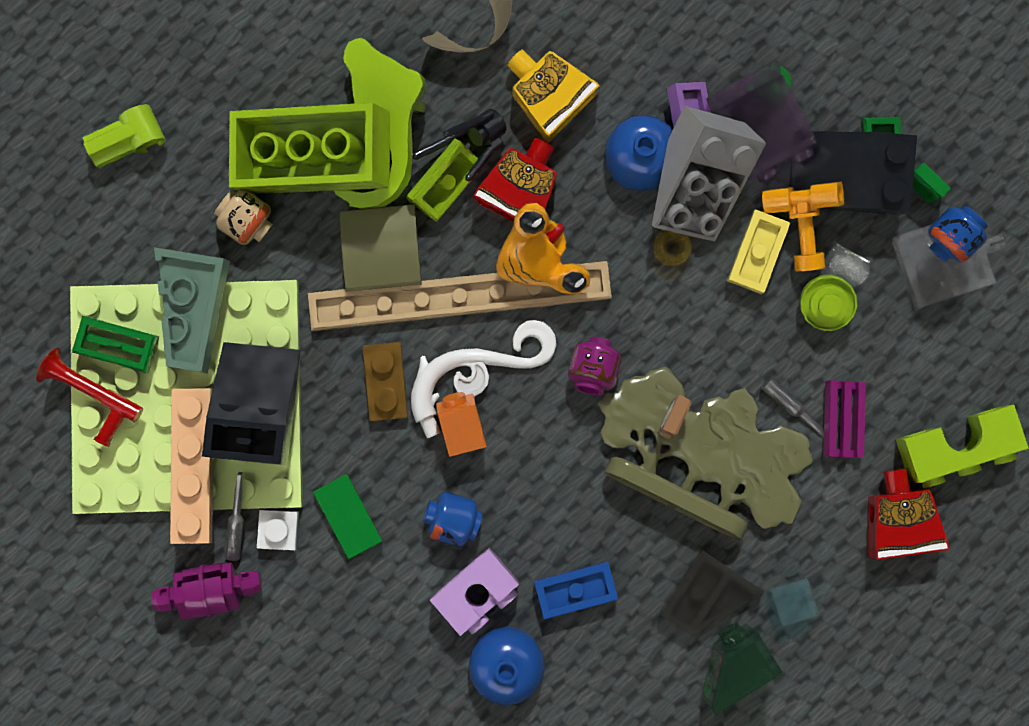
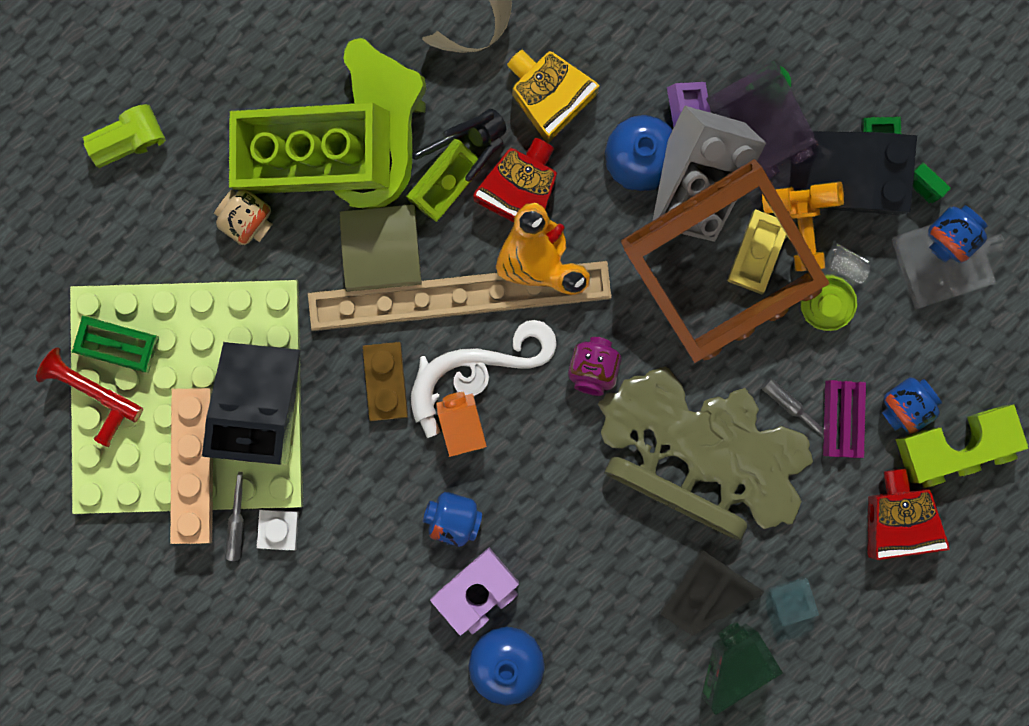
magenta piece [151,562,262,620] -> none
sand green wing [154,247,230,374] -> none
green tile [313,474,383,559] -> none
blue plate [534,561,618,619] -> none
clear yellow plate [654,230,692,266] -> none
medium nougat tile [657,395,692,439] -> none
none -> dark orange window [621,159,830,363]
none -> blue head [882,378,942,434]

